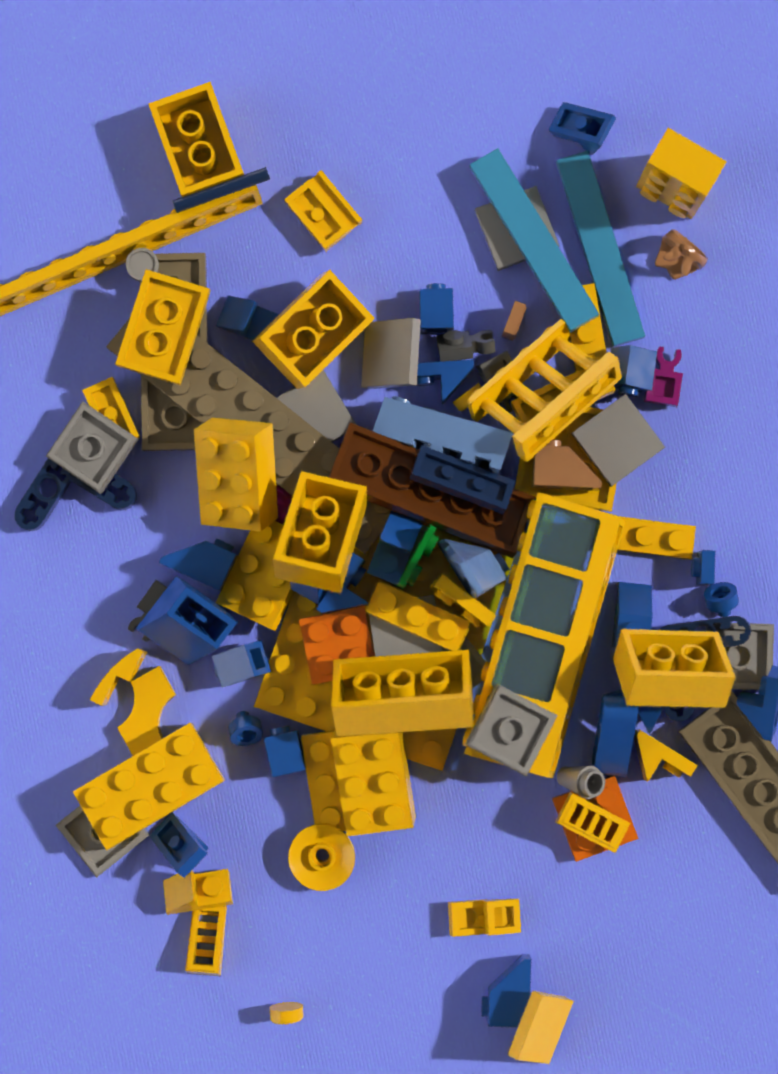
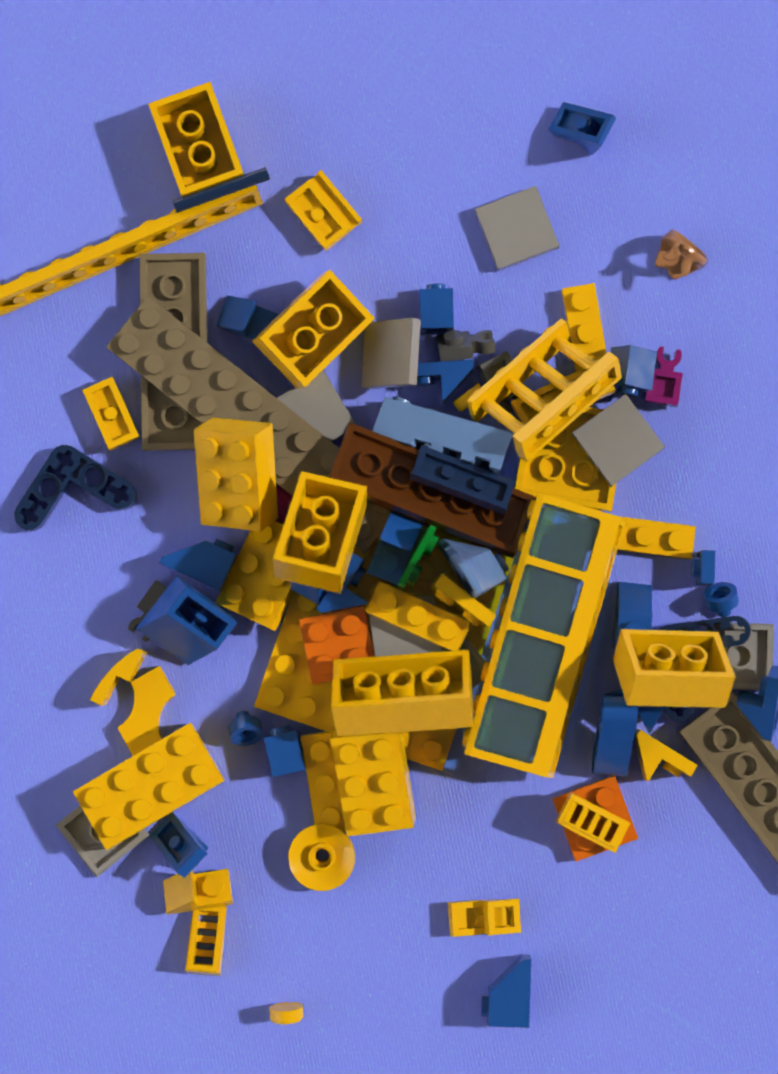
light grey tile [46,401,139,494] -> none
yellow plate [115,269,211,386] -> none
light grey piece [126,248,159,282] -> none
brick [212,640,271,688] -> none
light grey tile [465,684,558,777] -> none
dark azure tile [469,148,599,333] -> none
medium nougat tile [502,301,527,341] -> none
yellow tile [508,991,574,1064] -> none
medium nougat slope [532,440,601,491] -> none
dark azure tile [556,151,645,347] -> none
light grey cone [557,766,605,799] -> none
yellow brick [636,128,727,219] -> none

